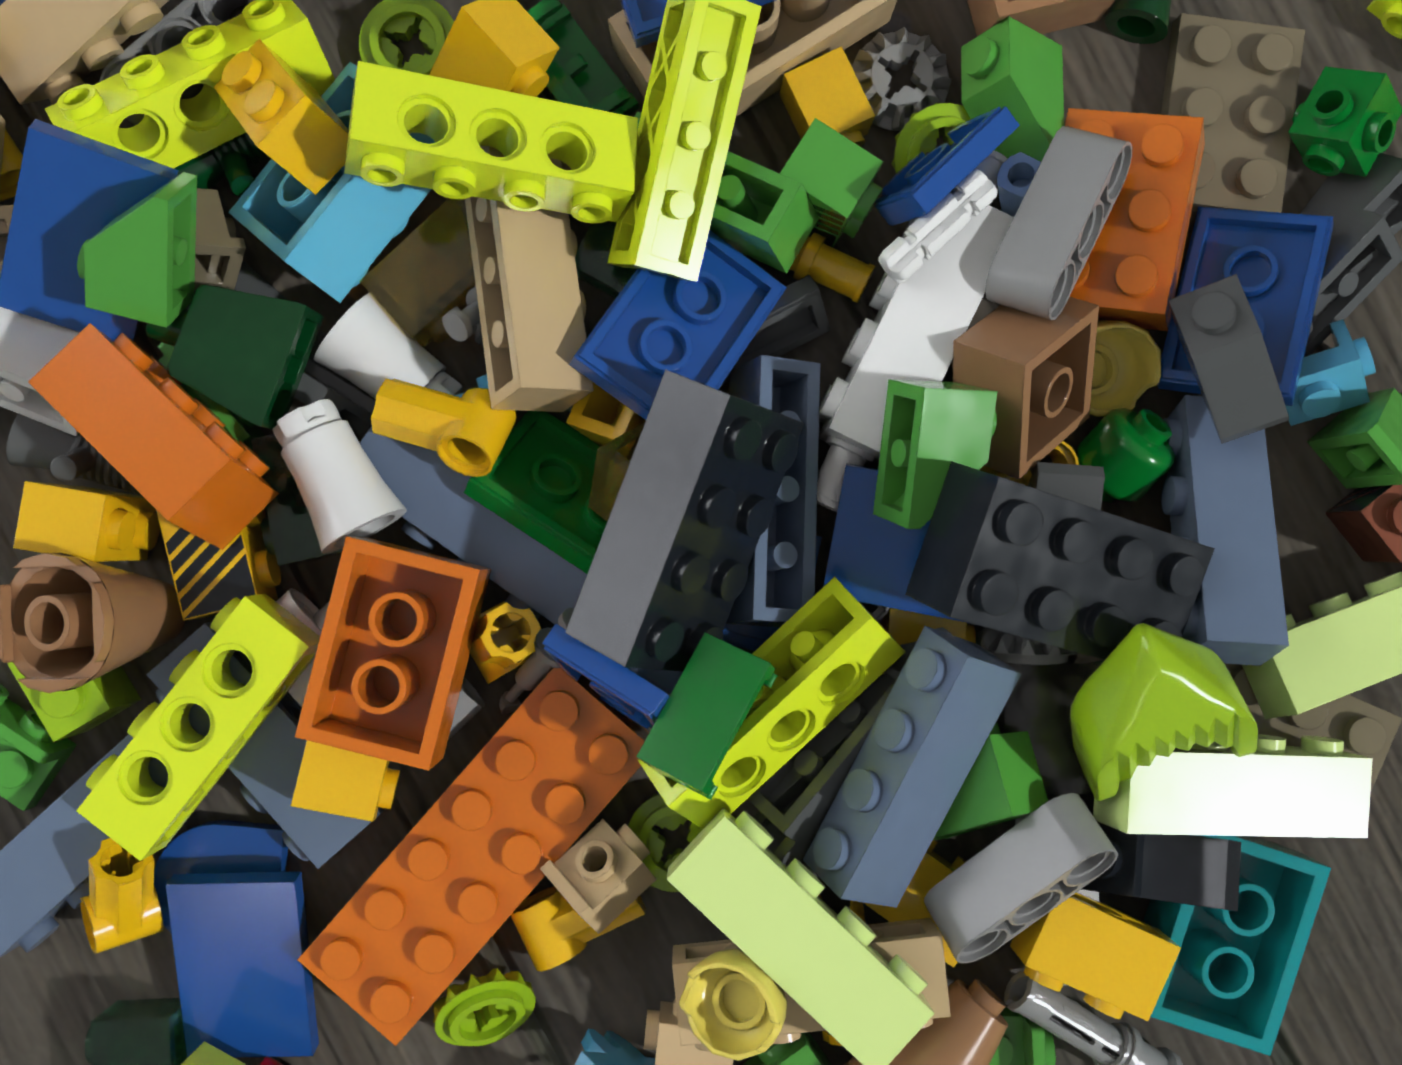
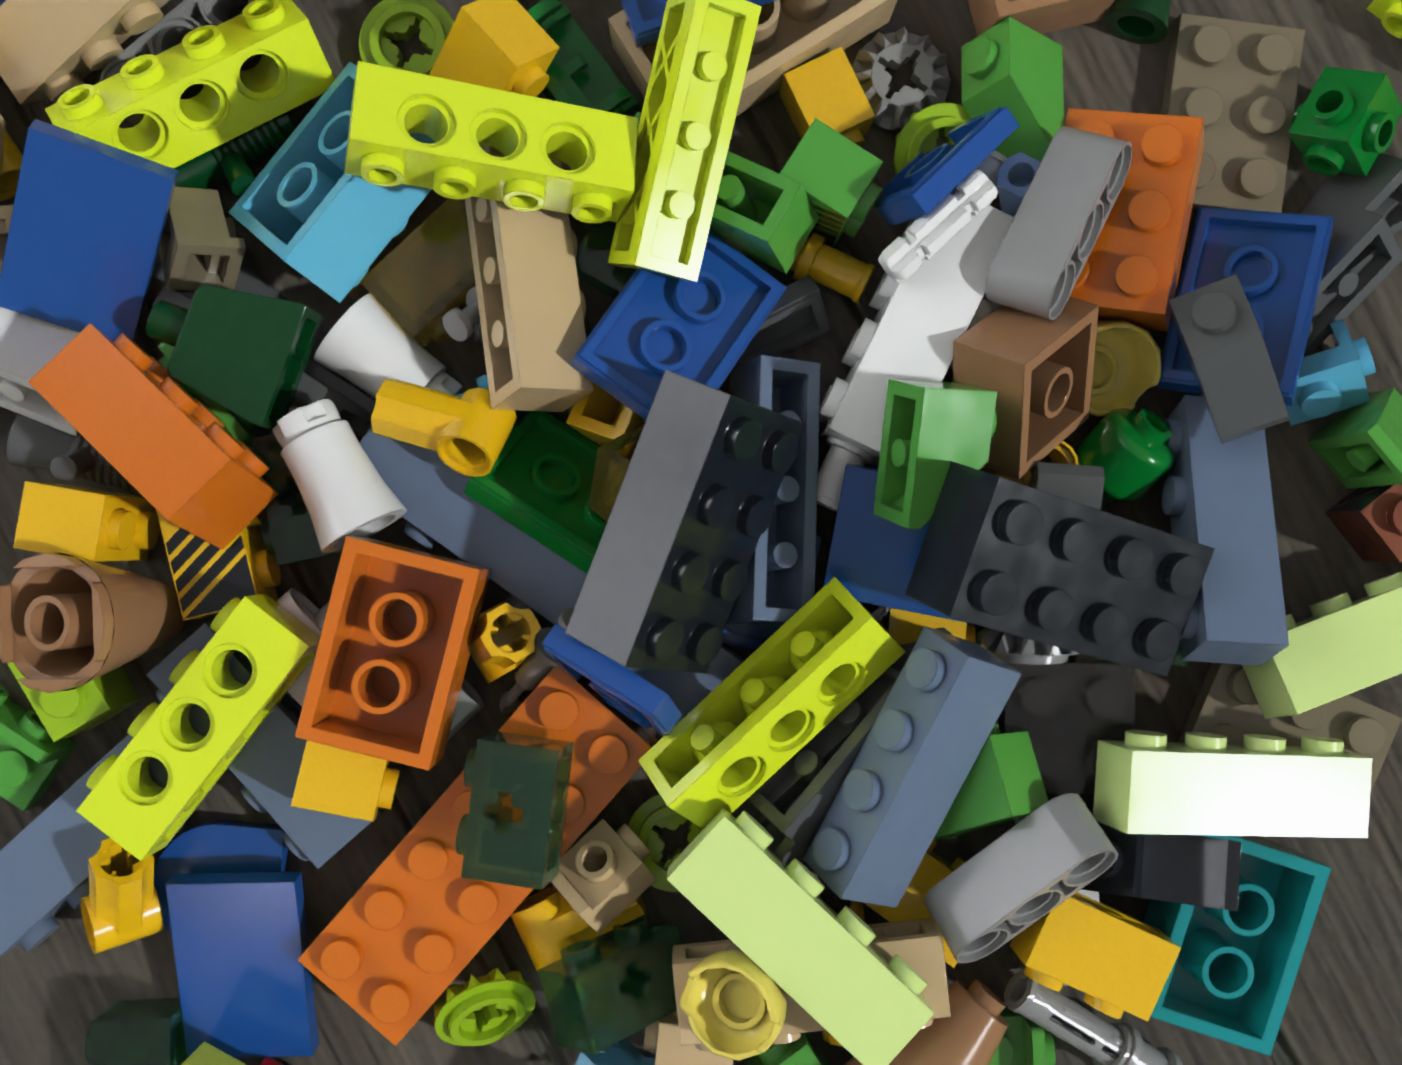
bright green slope [77,172,197,328] -> none
yellow brick [214,39,349,195] -> none
green hinge [636,633,777,800] -> none
lime animal [1070,623,1258,802] -> none
none -> clear green brick [456,731,574,890]
none -> clear green brick [538,916,682,1055]

